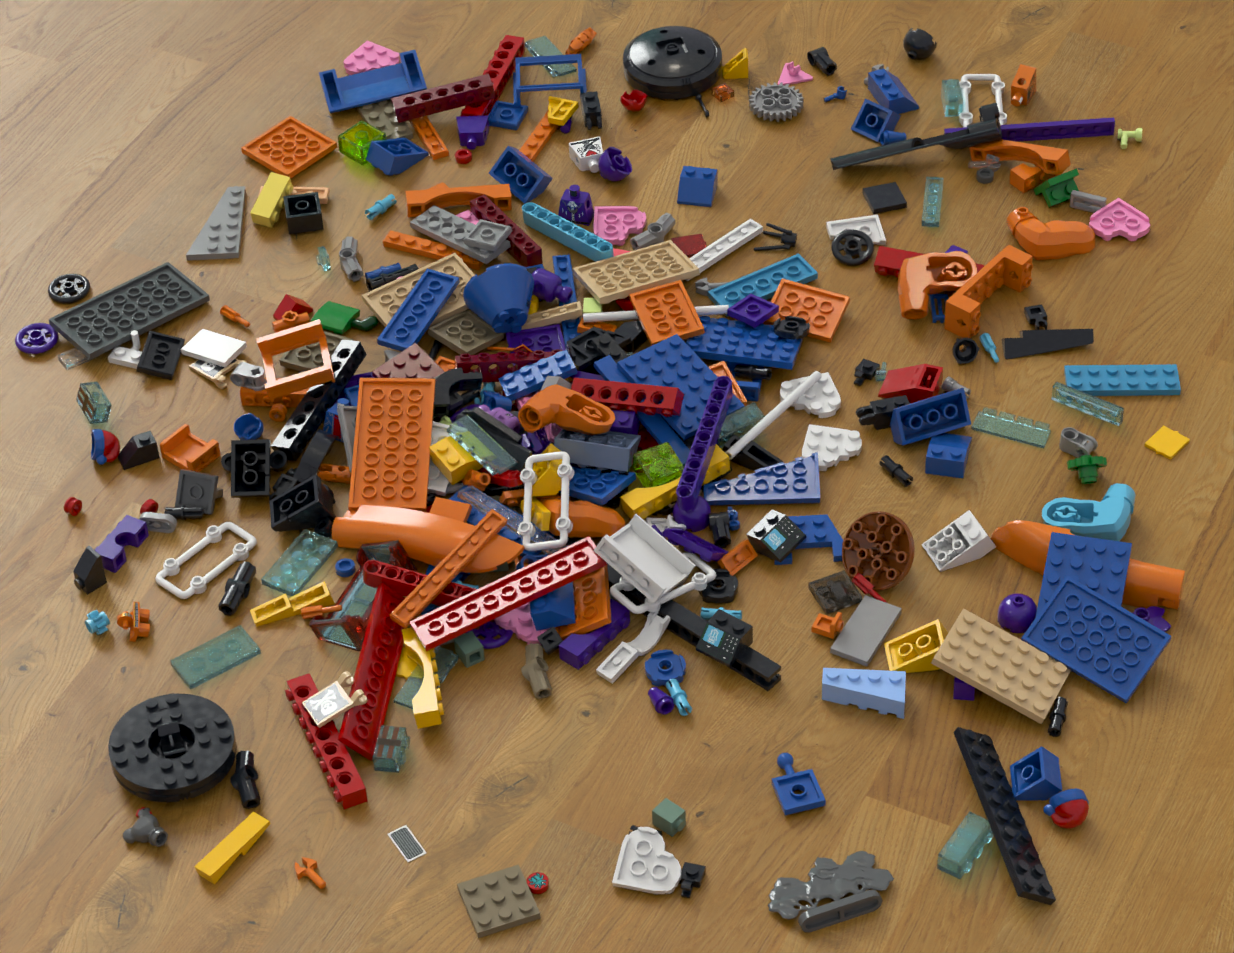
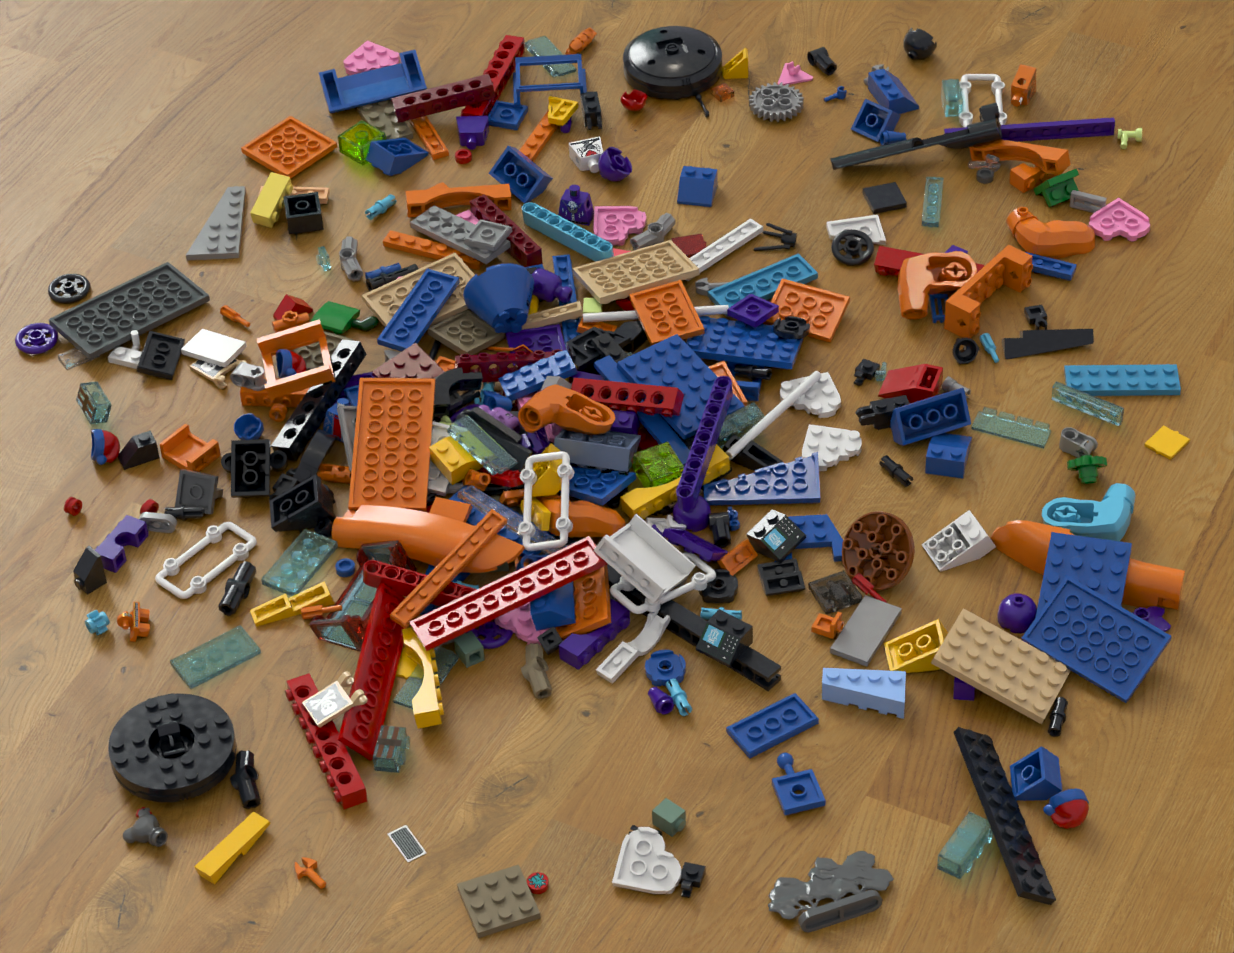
none -> blue piece [276,349,307,378]
none -> blue tile [726,693,819,759]
none -> black slope [757,558,805,596]
none -> blue plate [1025,252,1077,281]

